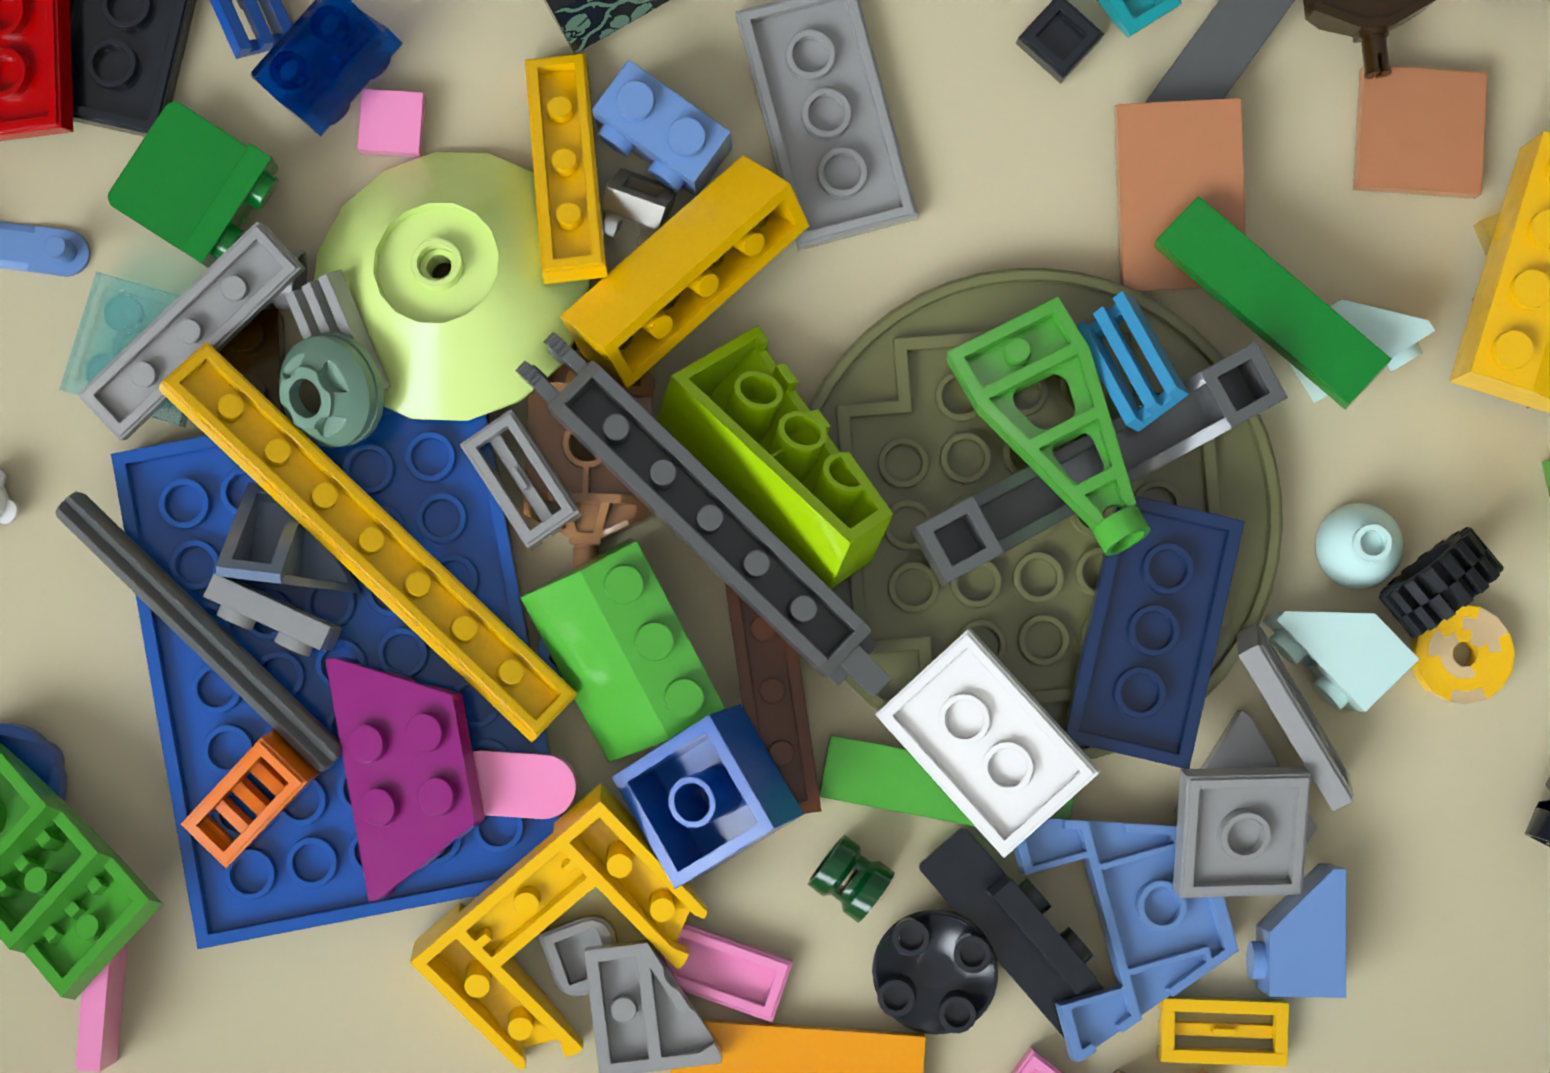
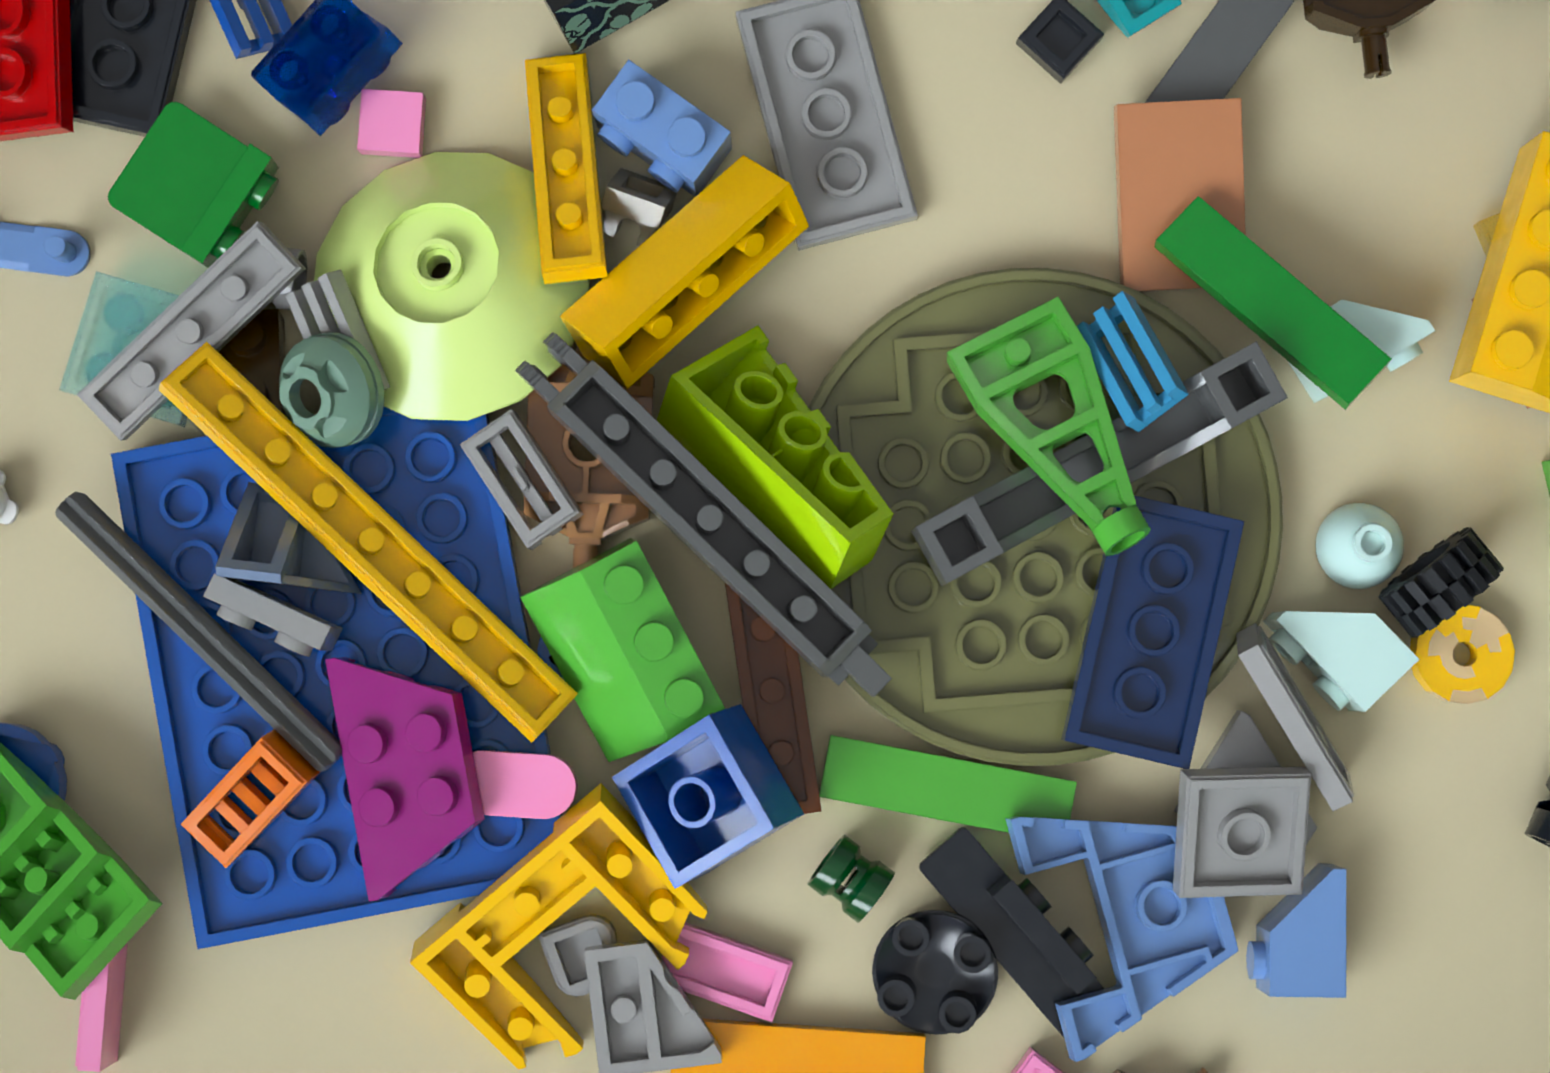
white tile [875,628,1101,858] -> none
yellow tile [1157,995,1289,1067] -> none
nougat tile [1353,66,1488,199] -> none

